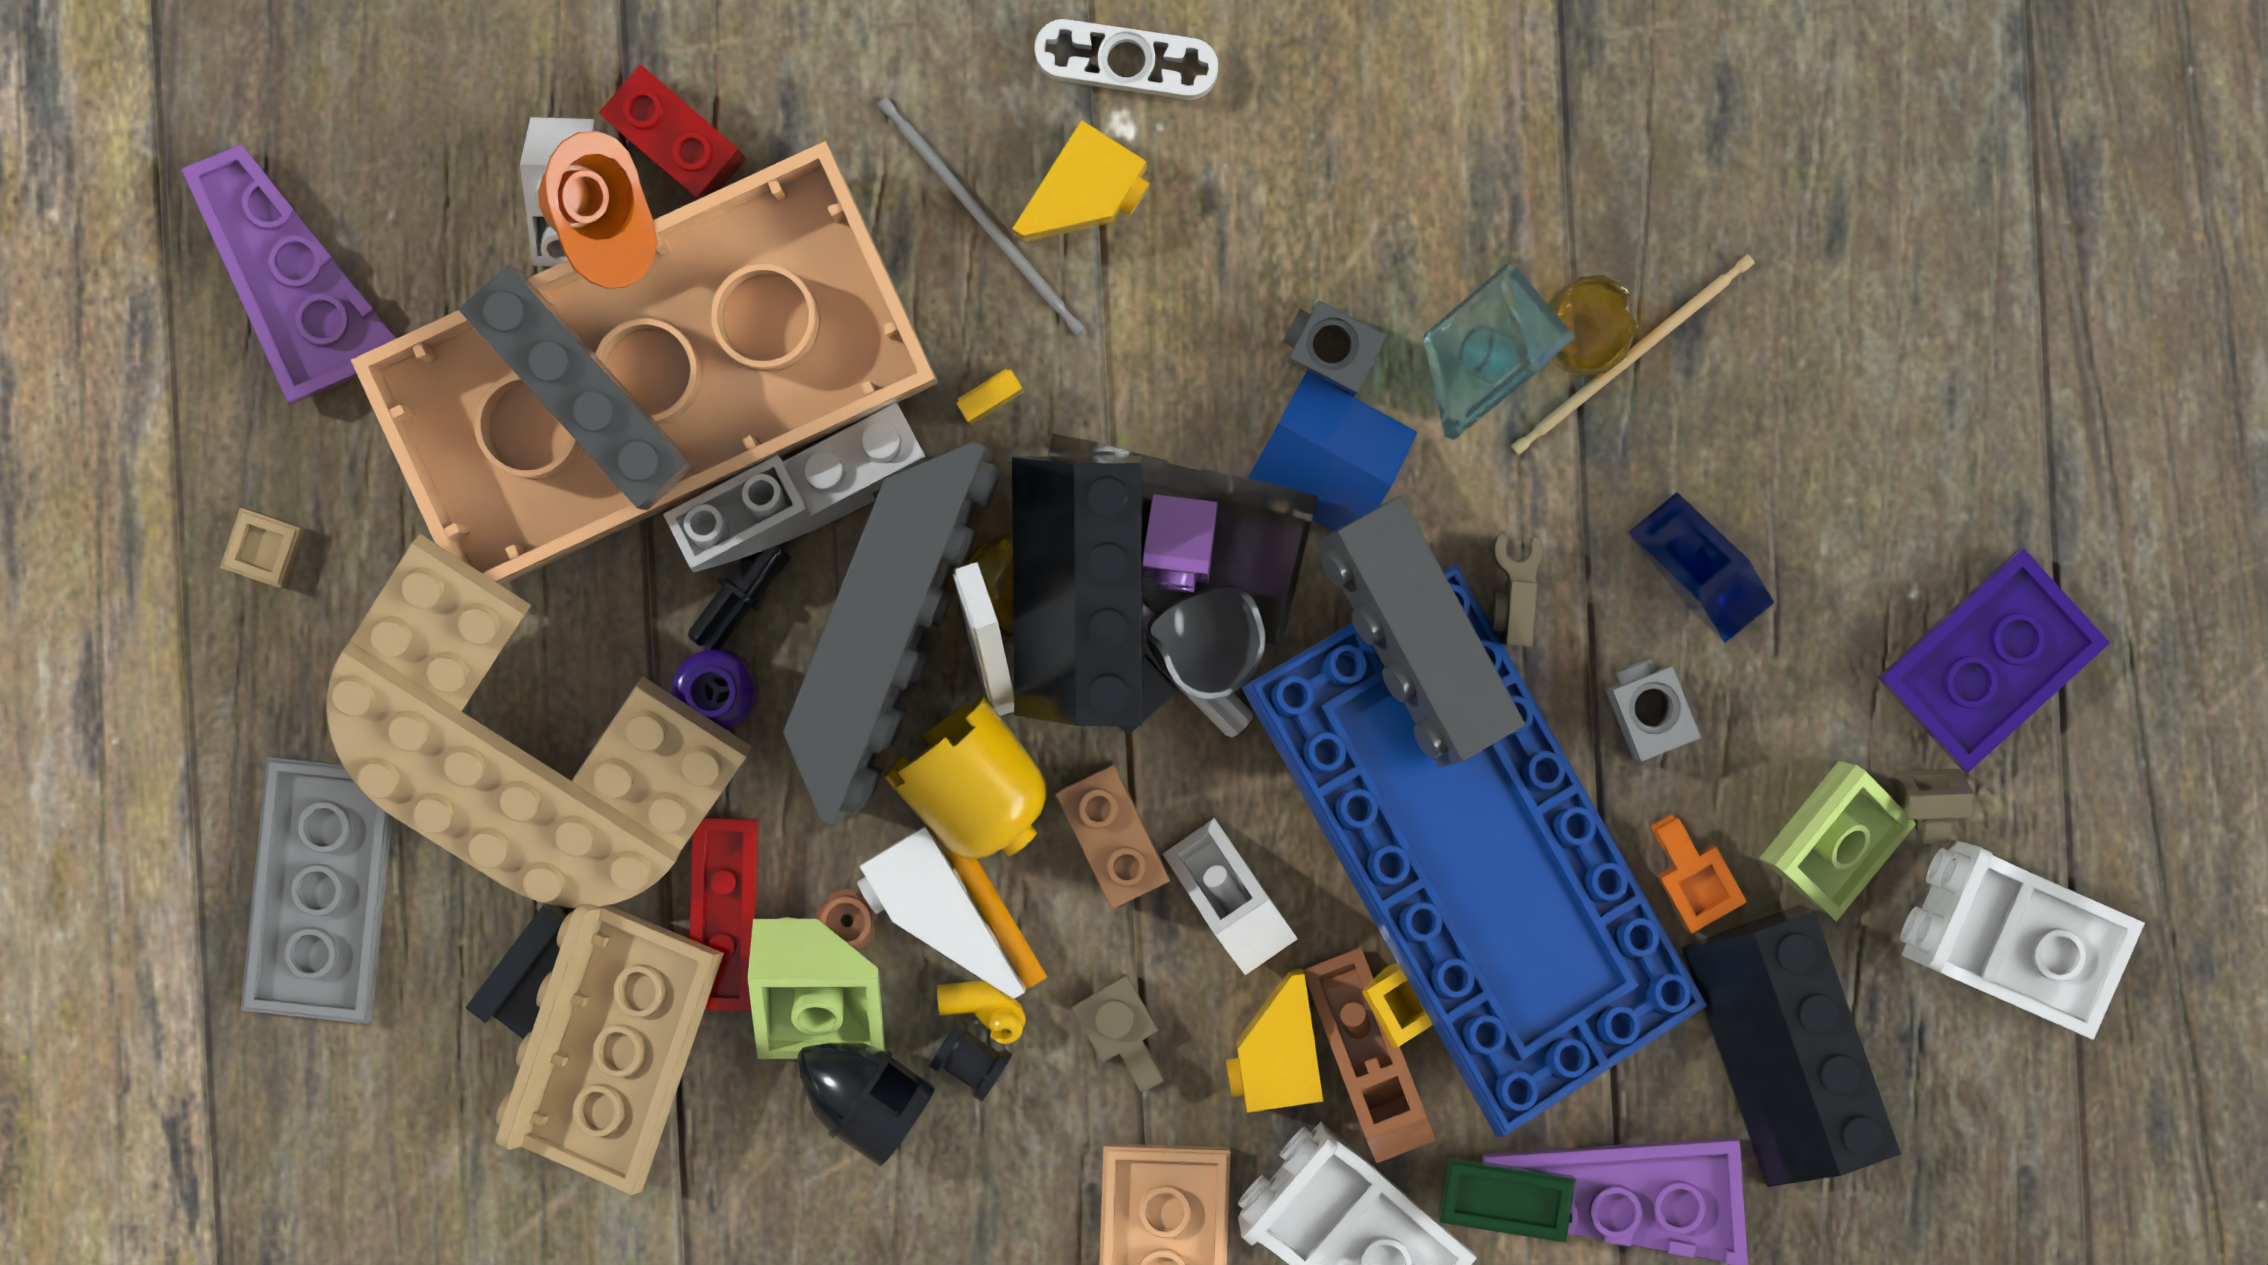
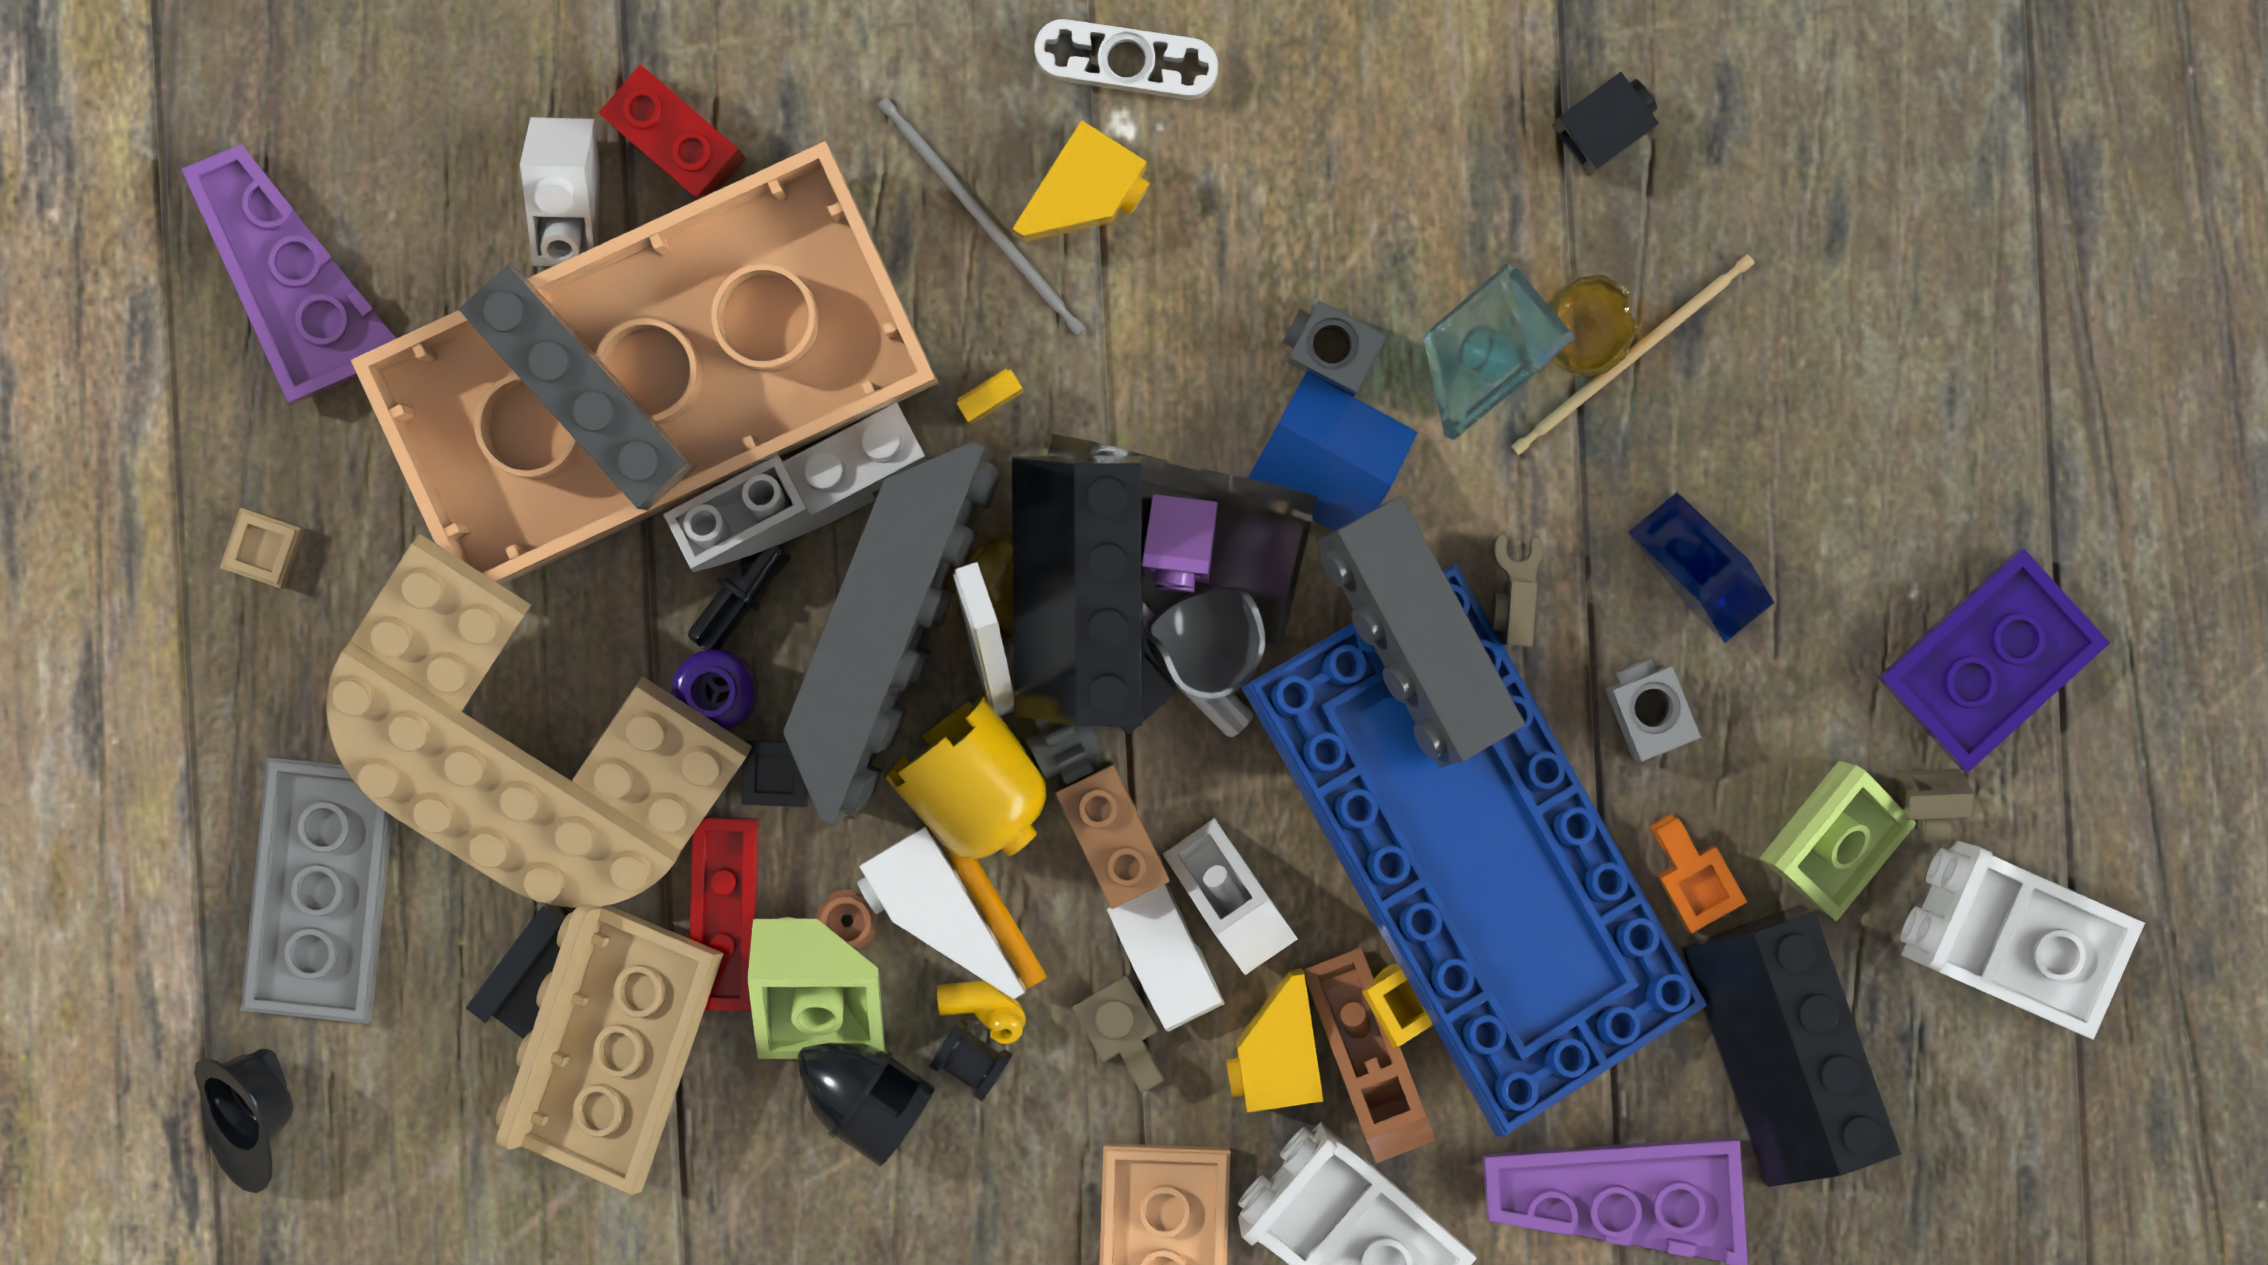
orange piece [538,131,657,289] -> none
dark green tile [1437,1156,1576,1243] -> none
none -> black piece [194,1048,294,1193]
none -> black plate [741,740,808,807]
none -> dark grey gear [1024,719,1103,786]
none -> white slope [1107,883,1225,1032]
none -> black brick [1551,72,1659,177]

